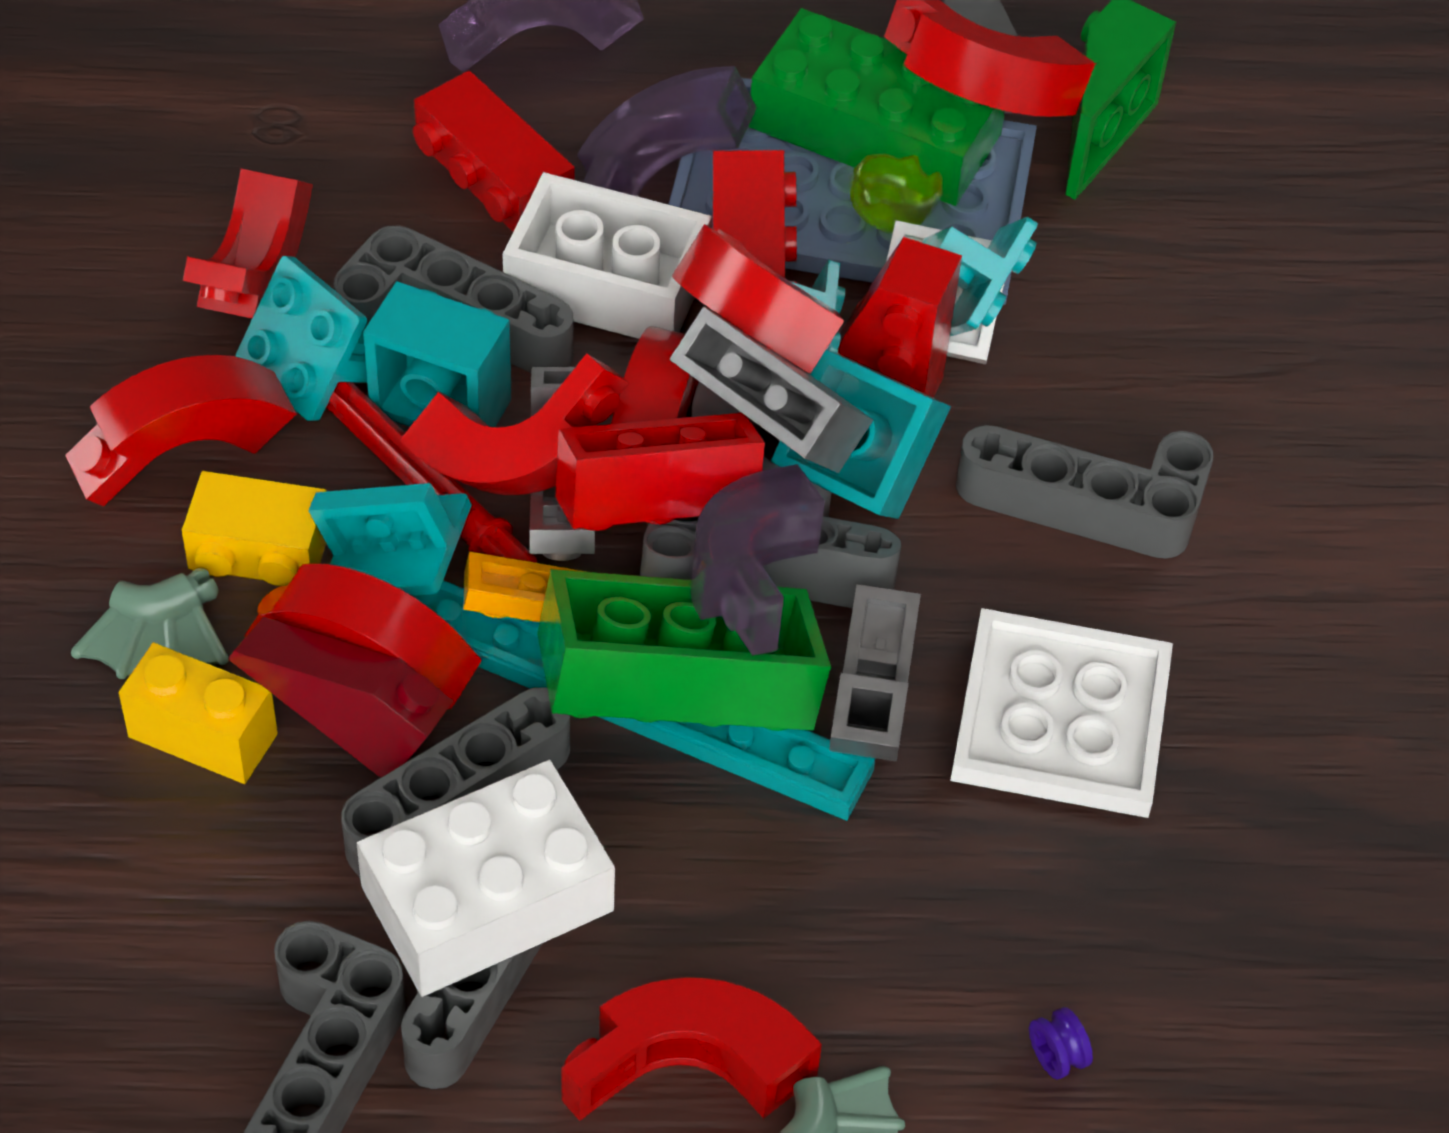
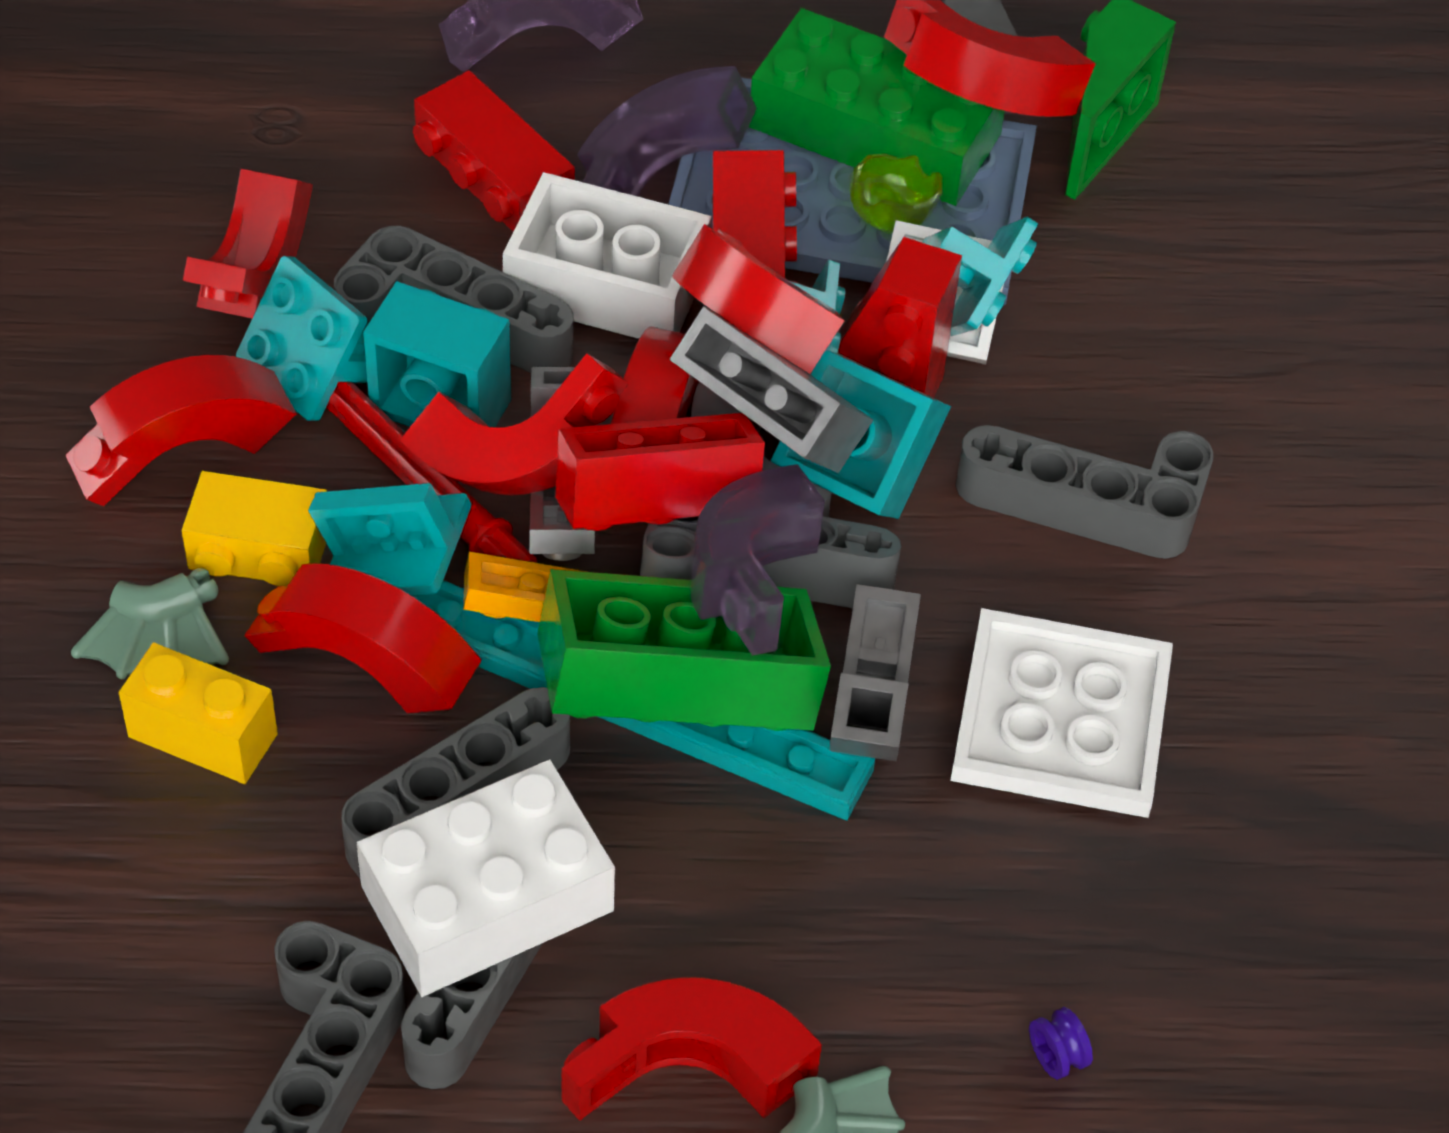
dark red slope [228,617,453,778] -> none

